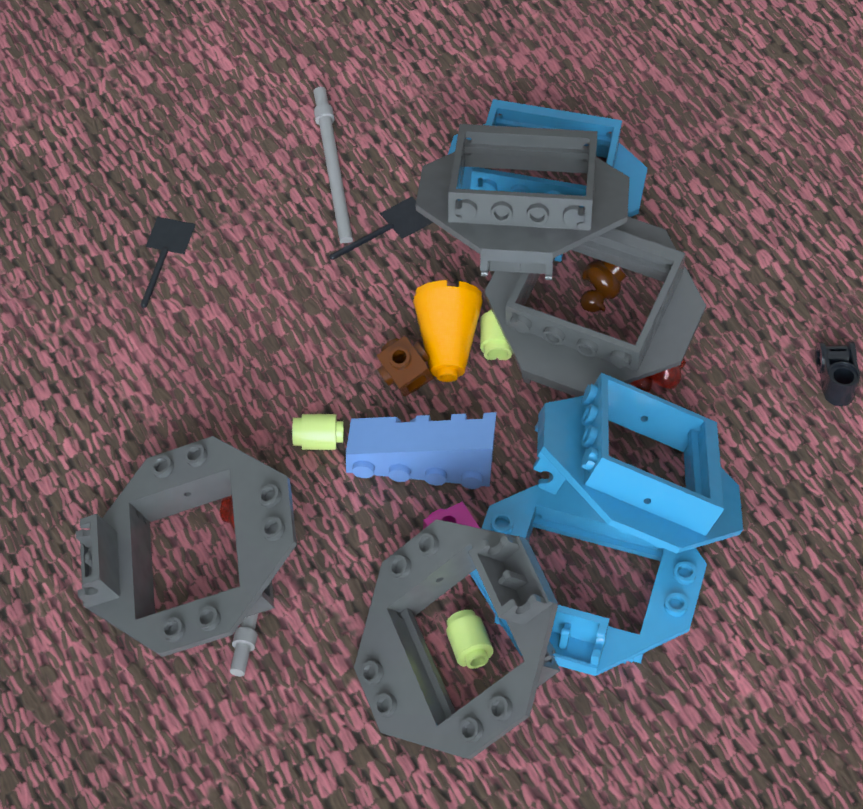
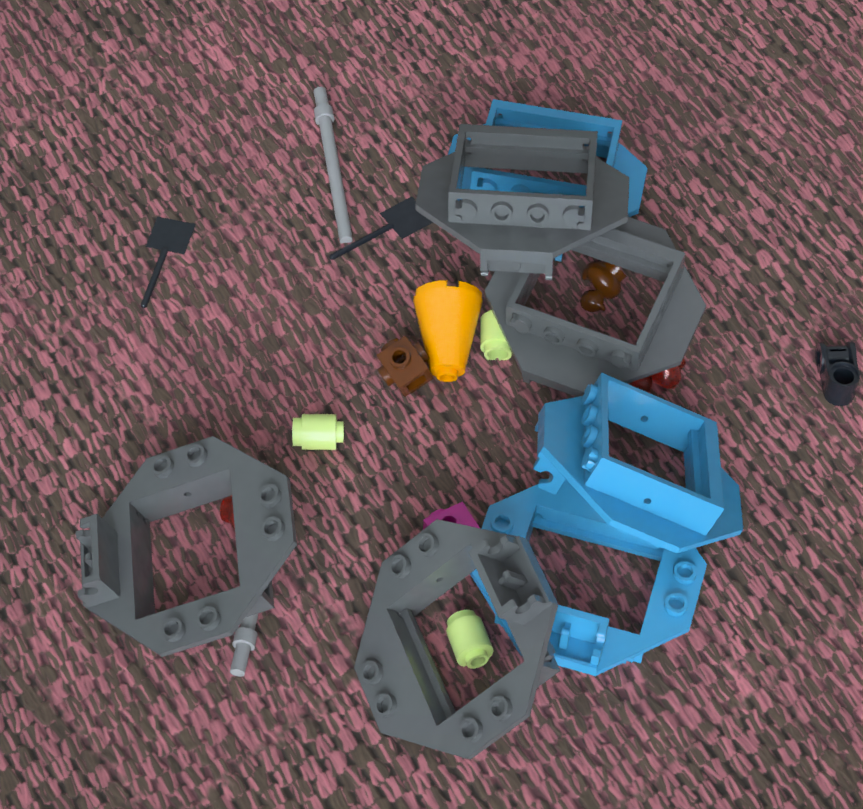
medium blue wedge [346,412,497,489] -> none

